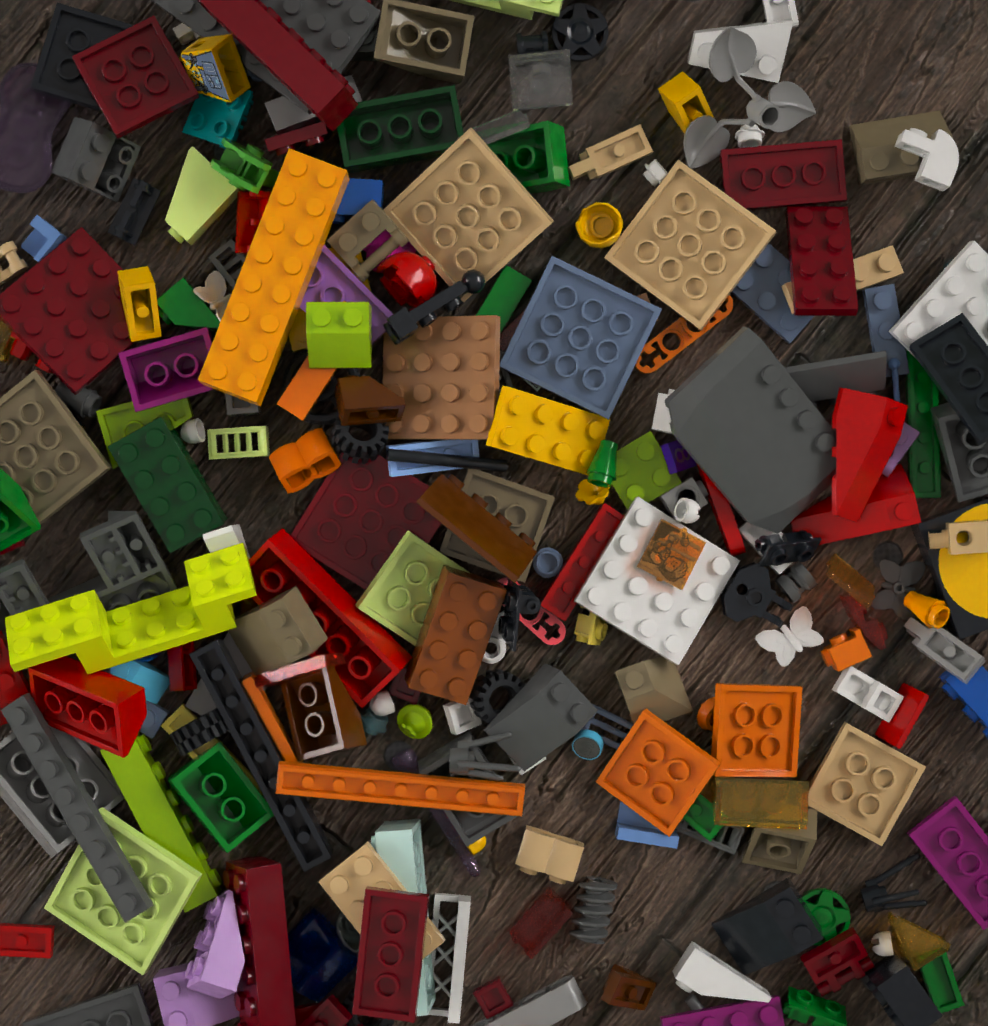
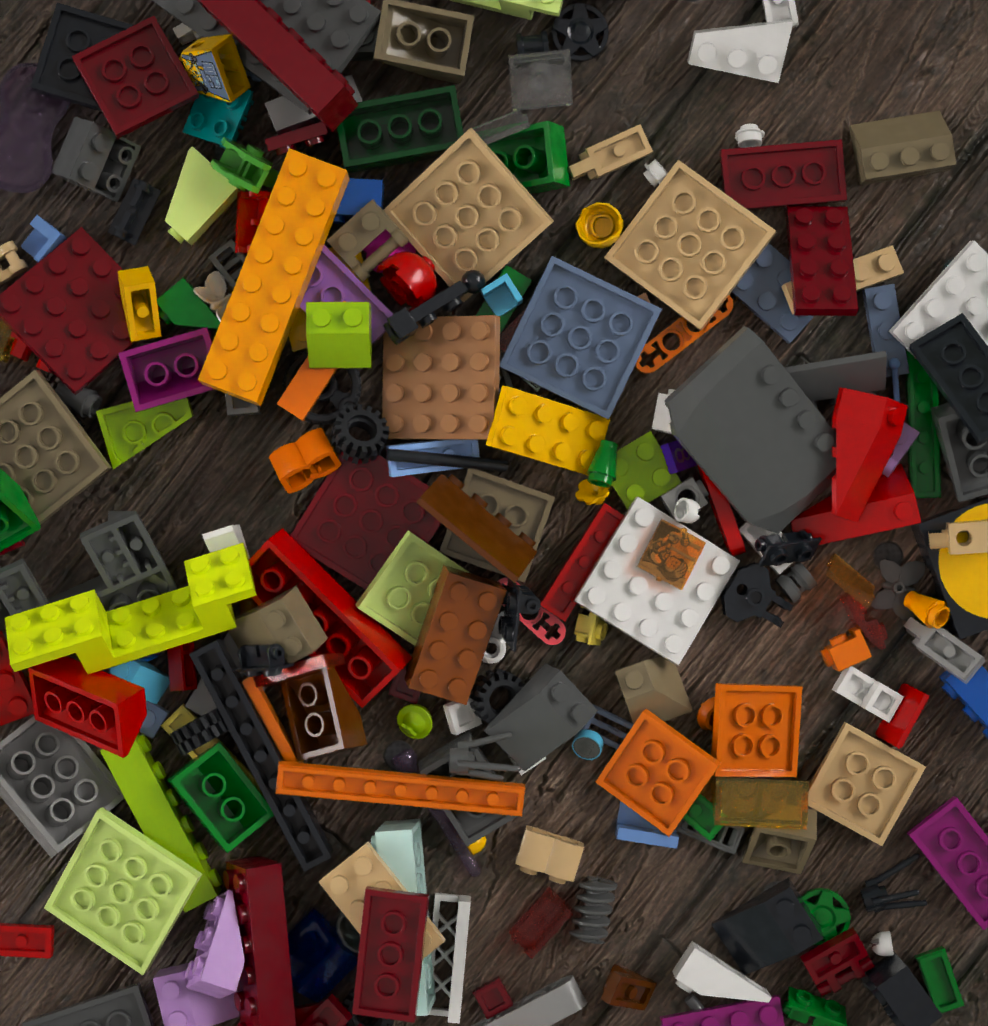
dark grey plate [1,693,154,923] -> none
dark green brick [108,414,227,553] -> none
white hinge [180,418,206,444] -> none
yellowish green slope [207,426,270,460] -> none
reddish brown slope [335,375,406,426] -> none
clear light blue plate [361,708,389,735] -> none
white hinge [370,690,395,717] -> none
sand blue plate [533,547,563,578] -> none
yellow slope [658,71,714,134] -> none
light grey plant [683,27,816,169] -> none
white piece [755,606,824,667] -> none
clear yellow slope [887,912,951,972] -> none
white brick [894,128,959,192] -> none
none -> black hinge [232,644,294,677]
none -> medium azure panel [481,273,523,317]

